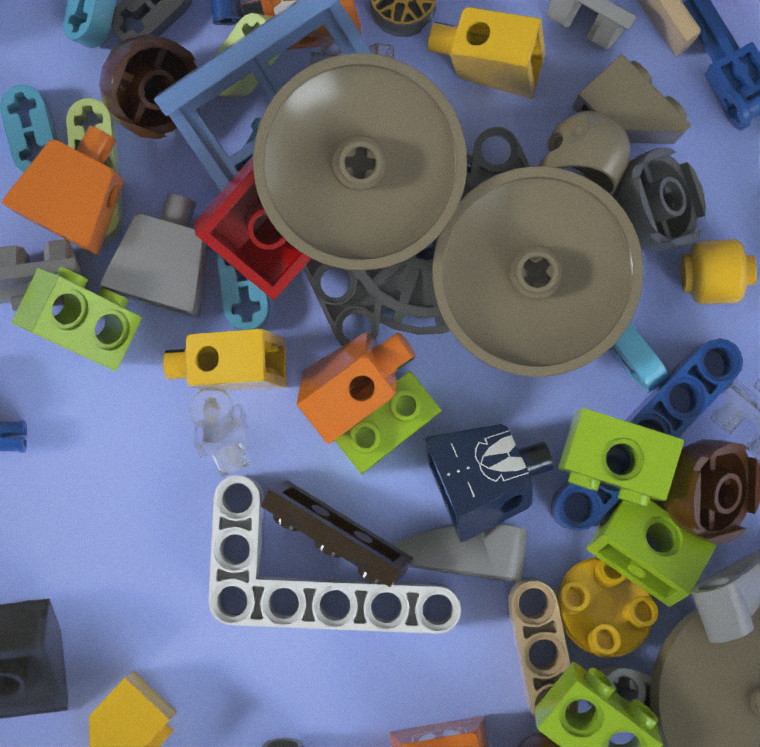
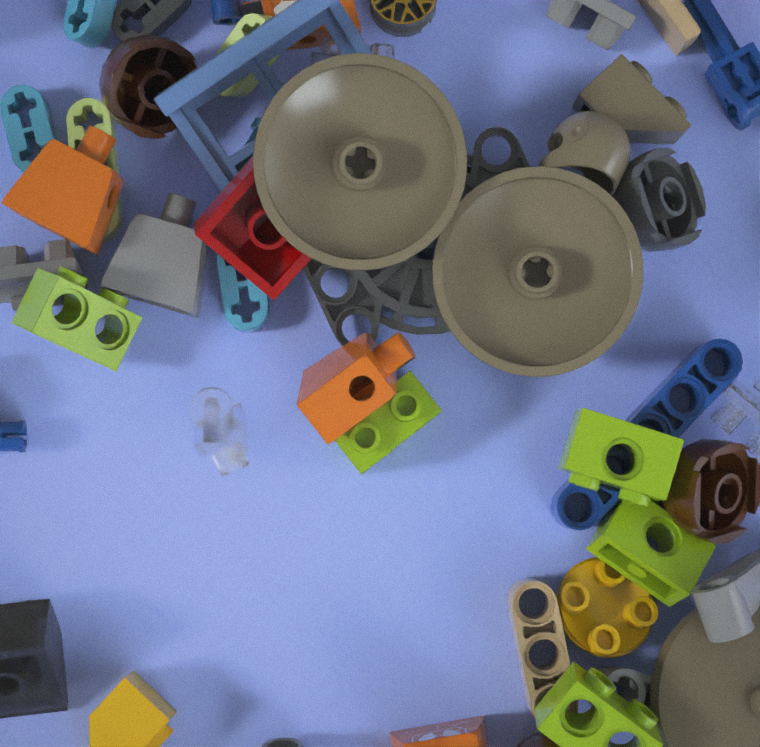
yellow torso [163,329,287,390] -> none
white beam [208,475,461,634] -> none
dark brown plate [261,480,414,587] -> none
light grey piece [392,524,528,582] -> none
dark blue torso [425,424,554,543] -> none
yellow torso [428,7,546,99] -> none
medium azure beam [609,323,669,393] -> none
yellow head [681,239,757,305] -> none

